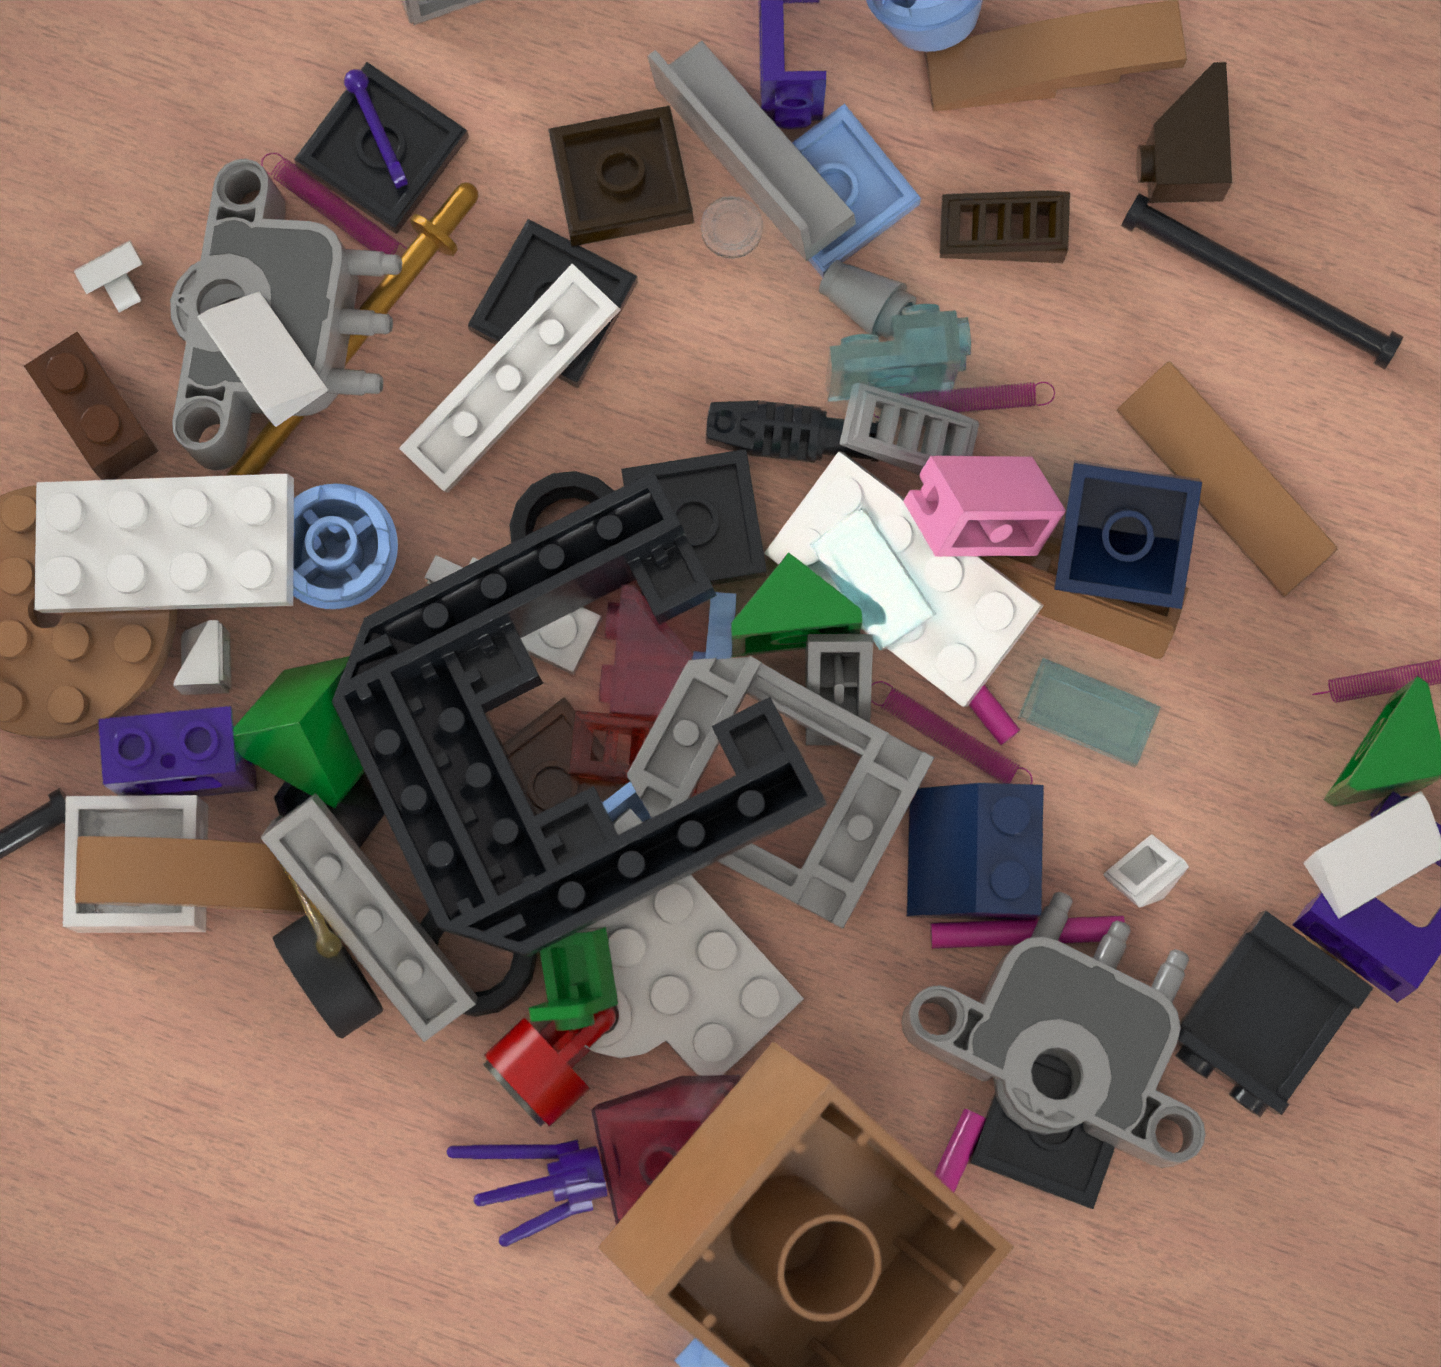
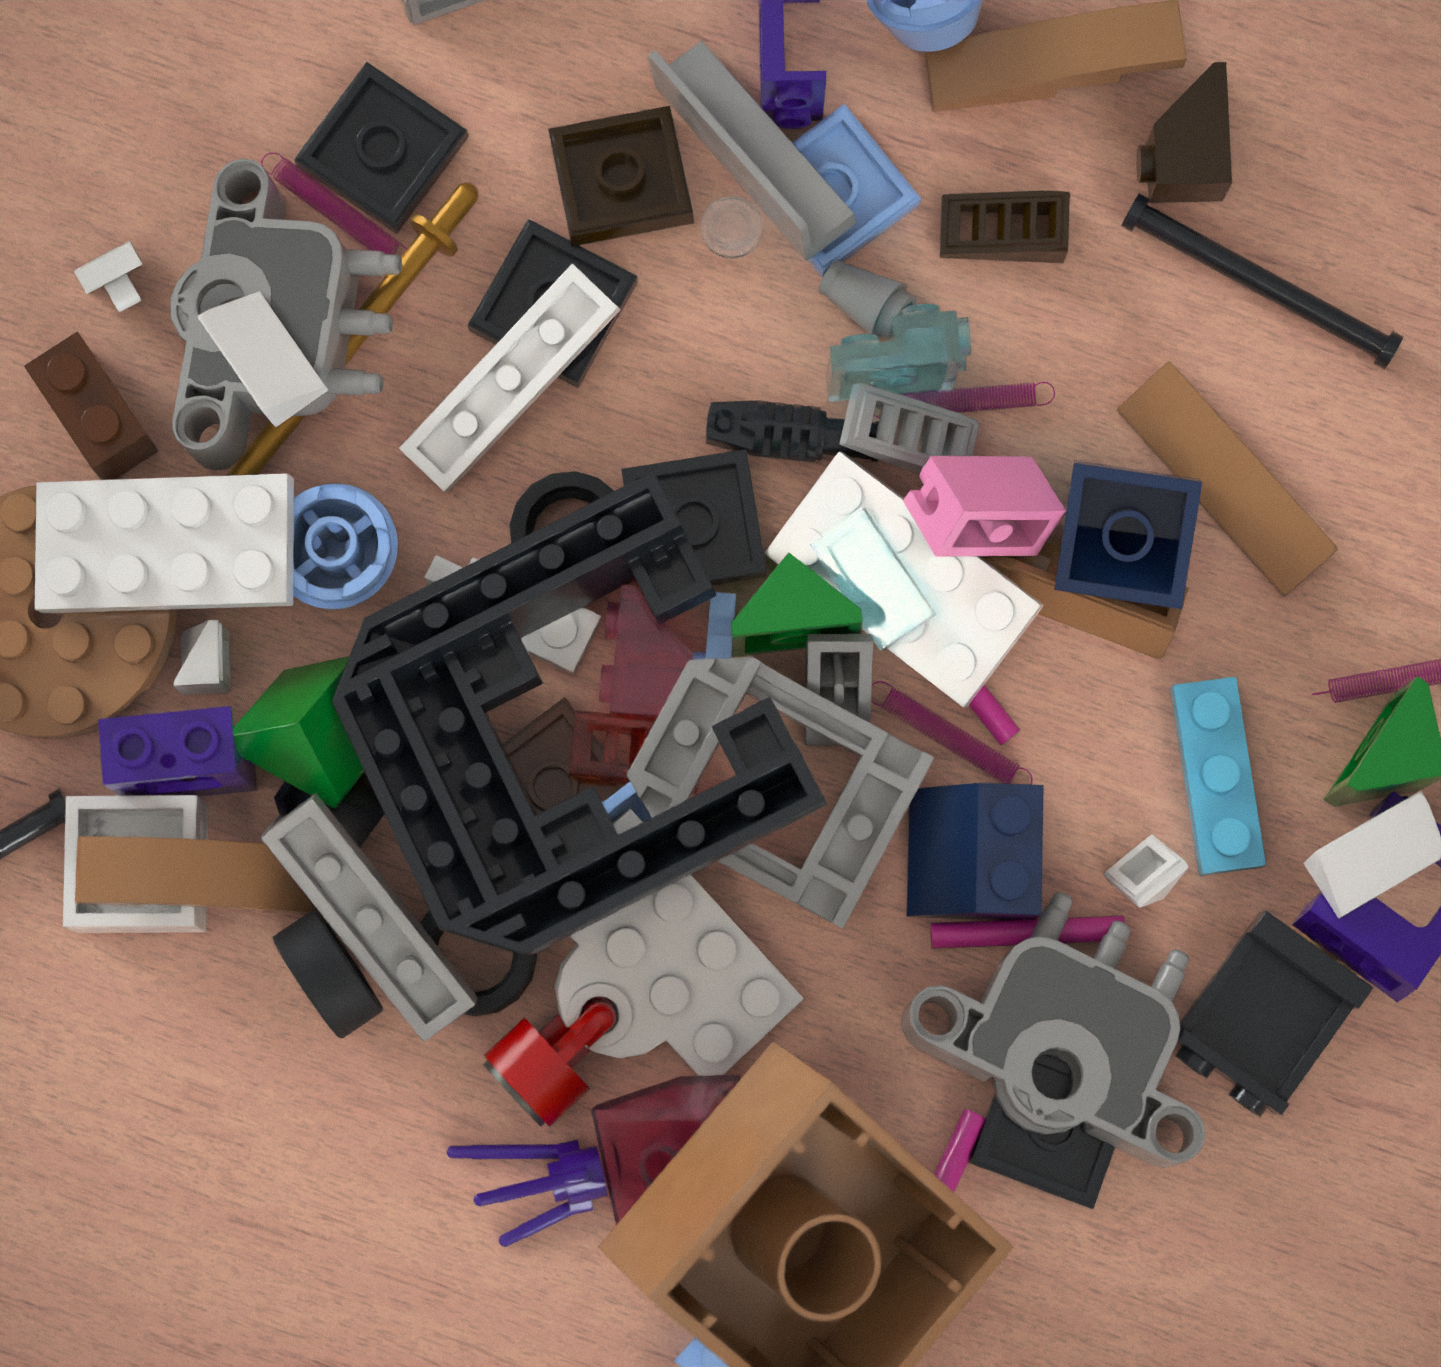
clear yellow hinge [277,859,342,958] -> none
dark purple hinge [344,69,408,189] -> none
green bracket [528,927,618,1031] -> none
clear light blue tile [1017,658,1161,768] -> none
none -> medium azure plate [1170,677,1266,876]

